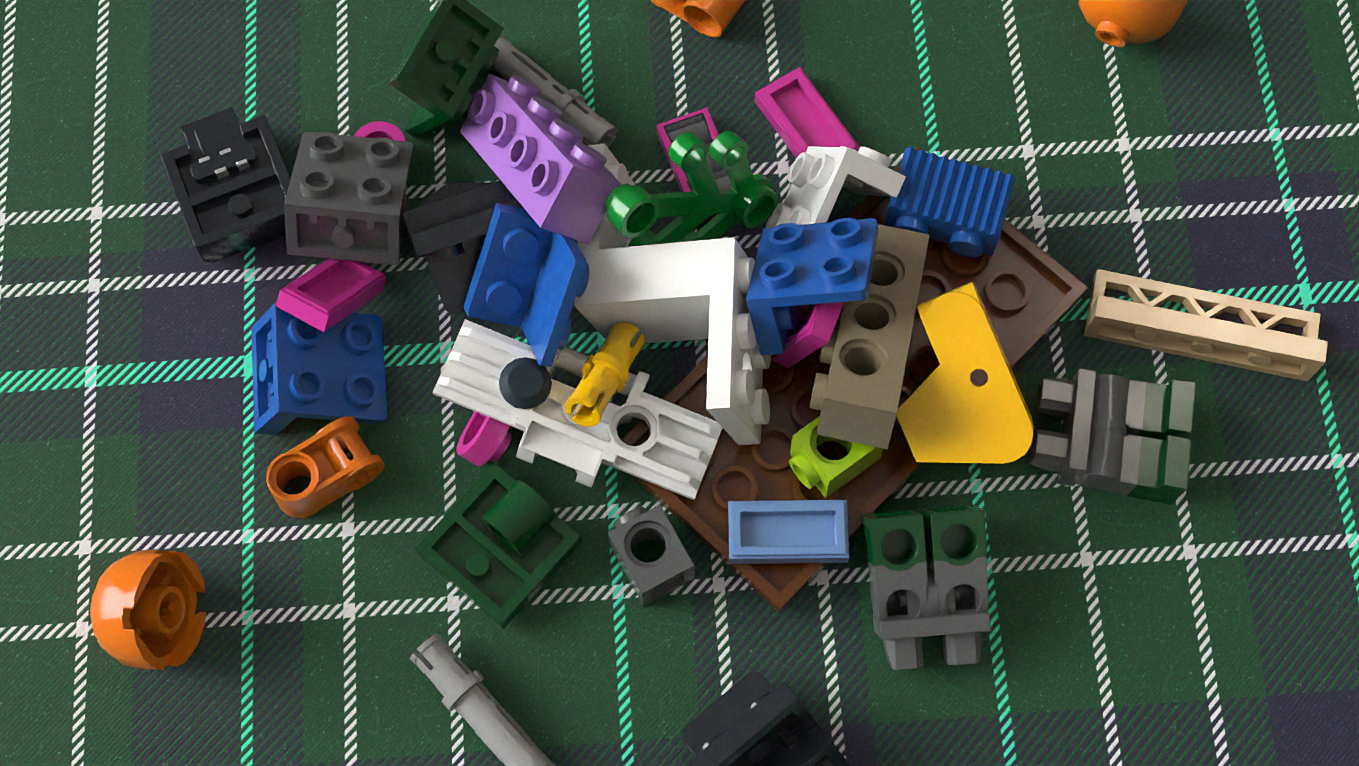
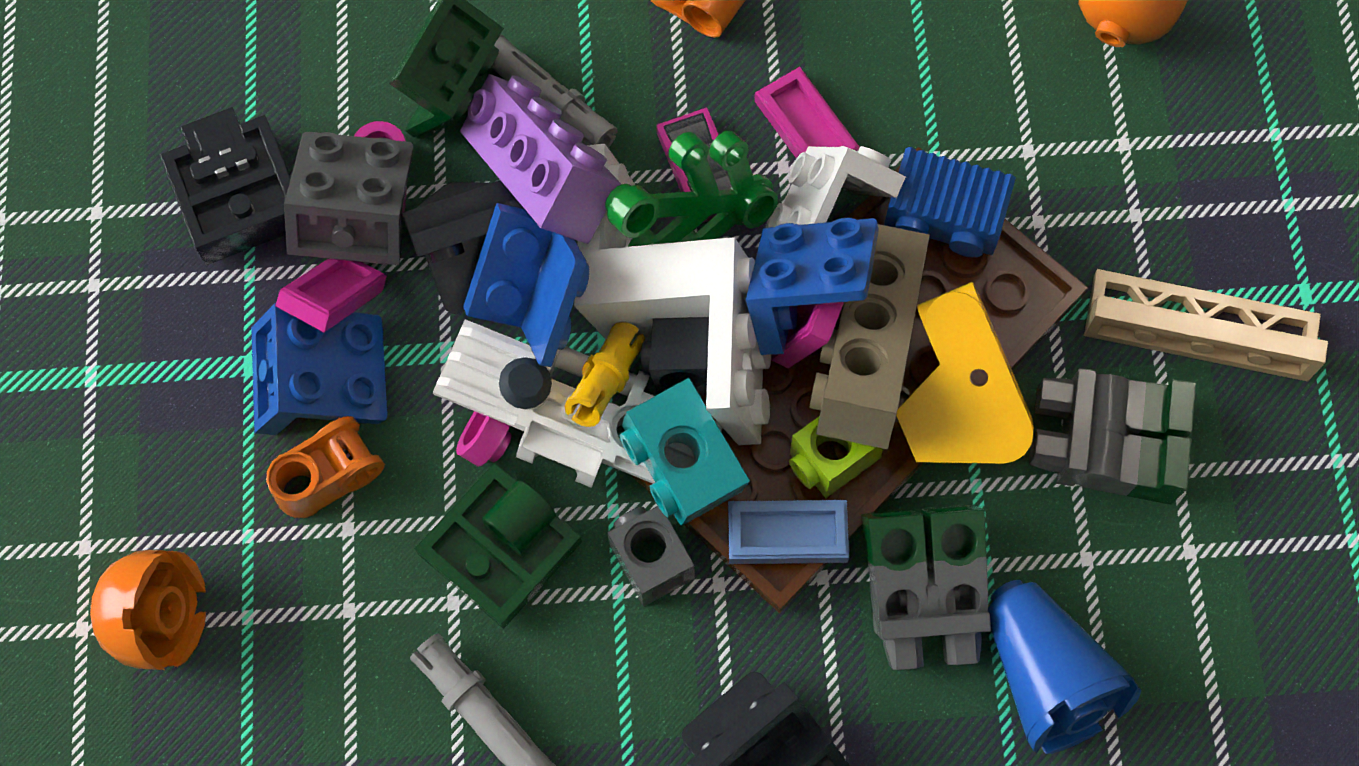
none -> teal brick [620,378,750,526]
none -> black brick [641,317,709,396]
none -> blue cone [987,580,1141,754]

